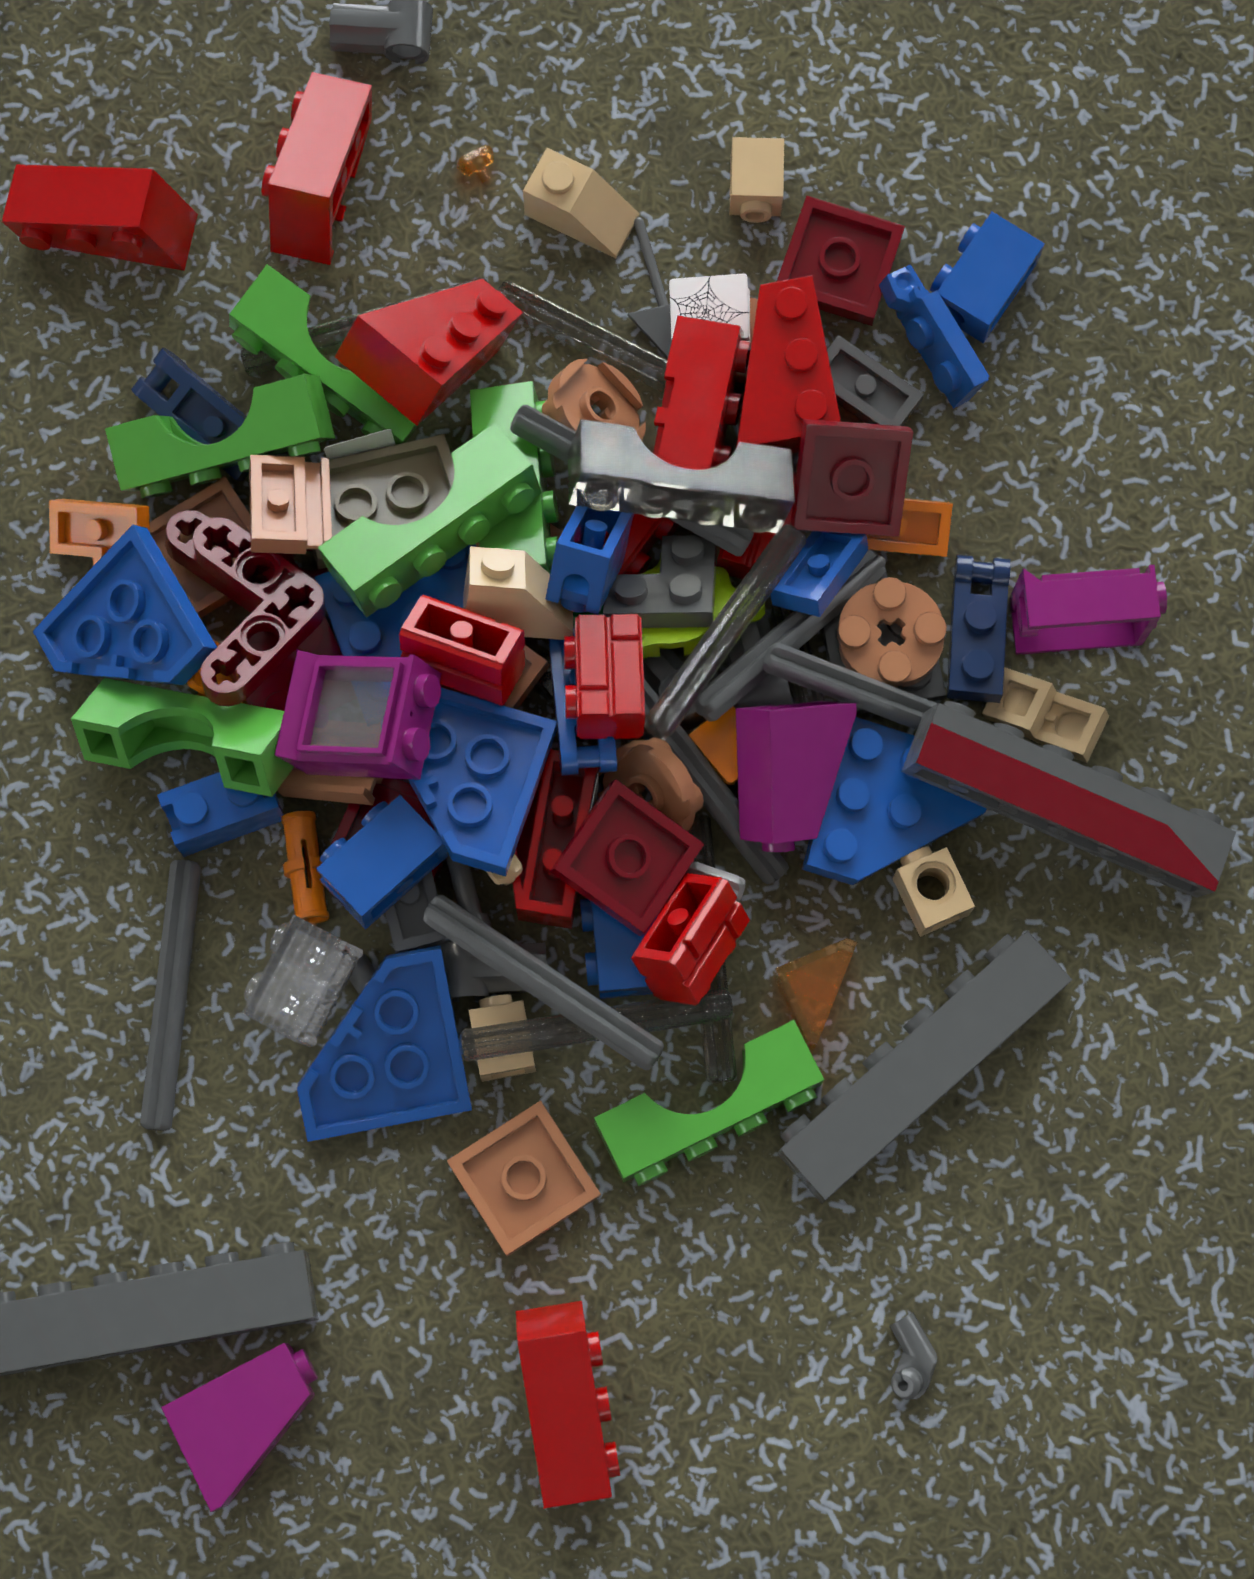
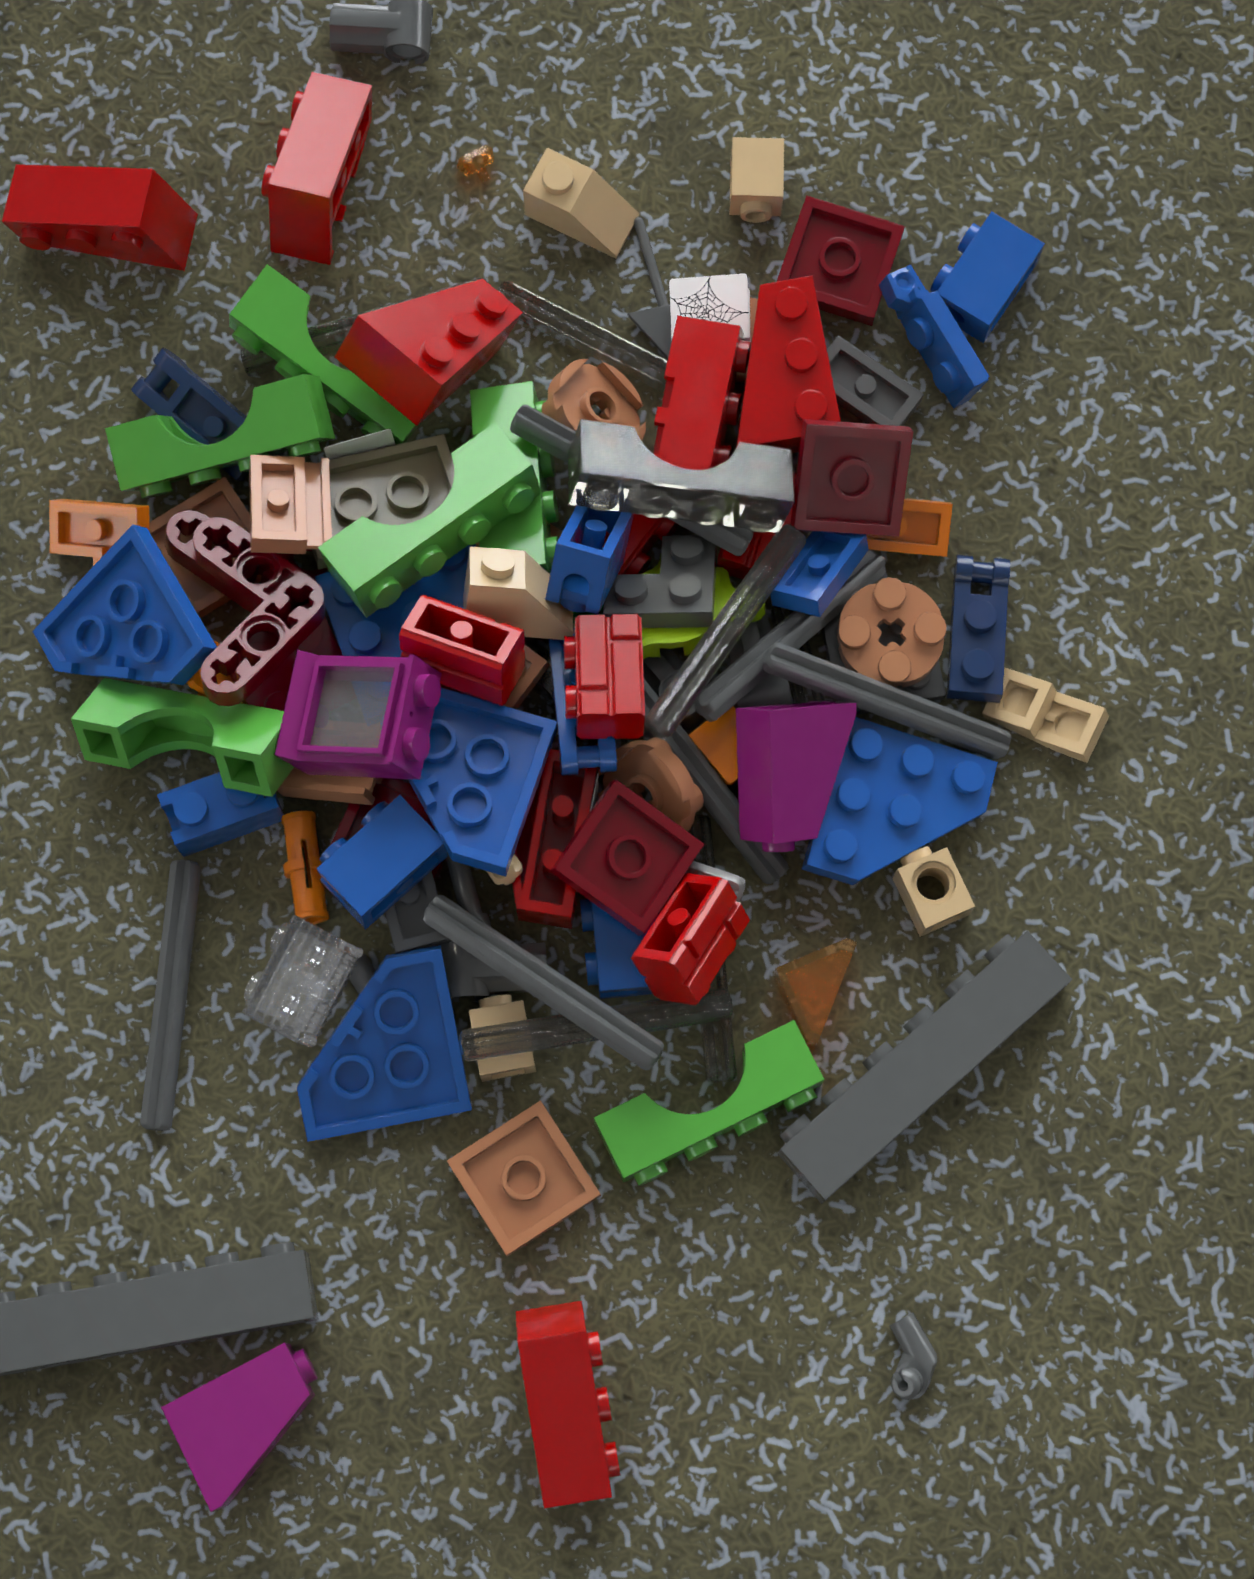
brick [901,701,1236,898] -> none
magenta window [1009,565,1167,655] -> none

